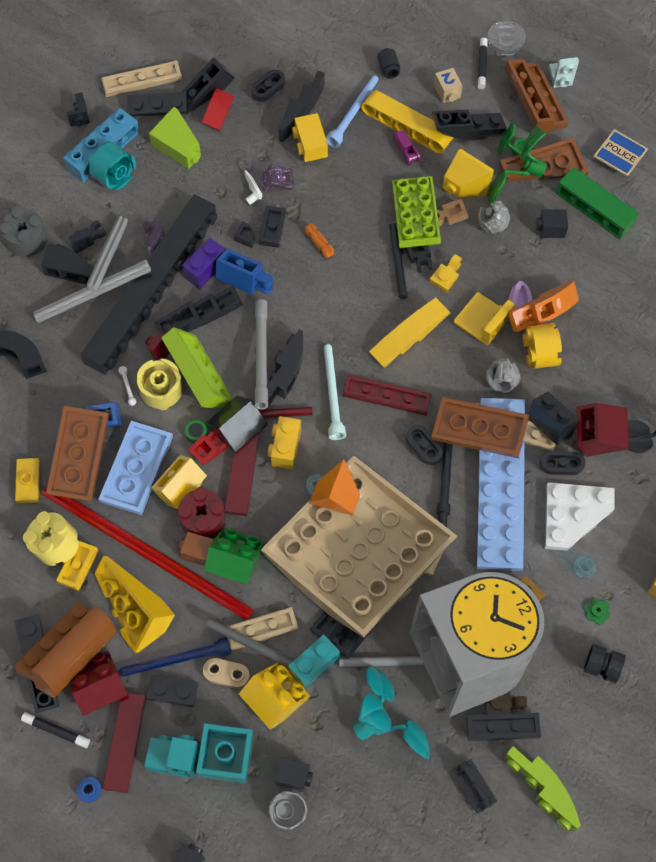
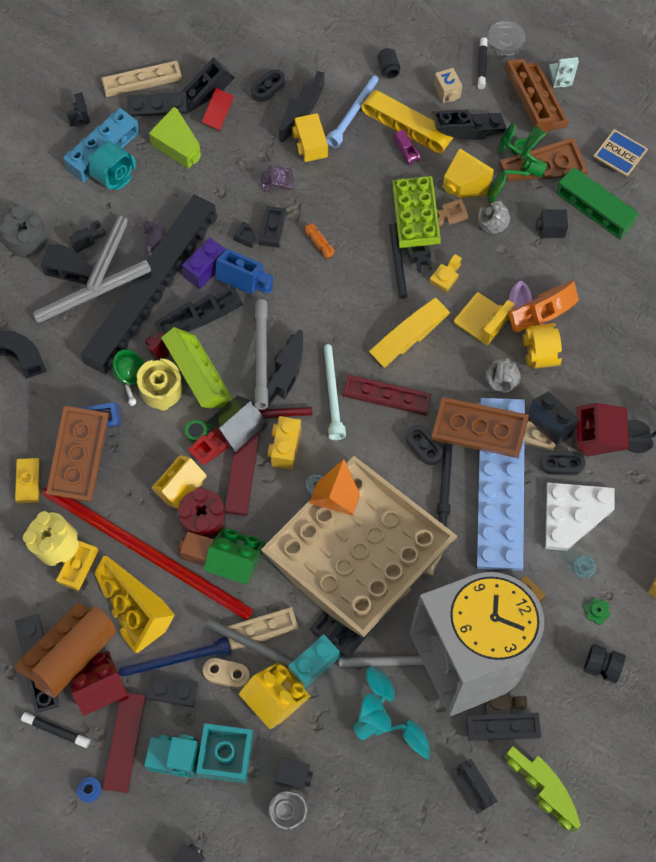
light blue plate [98,421,173,516] -> none
white bar [244,171,262,205] -> none
none -> green hat [111,350,144,385]

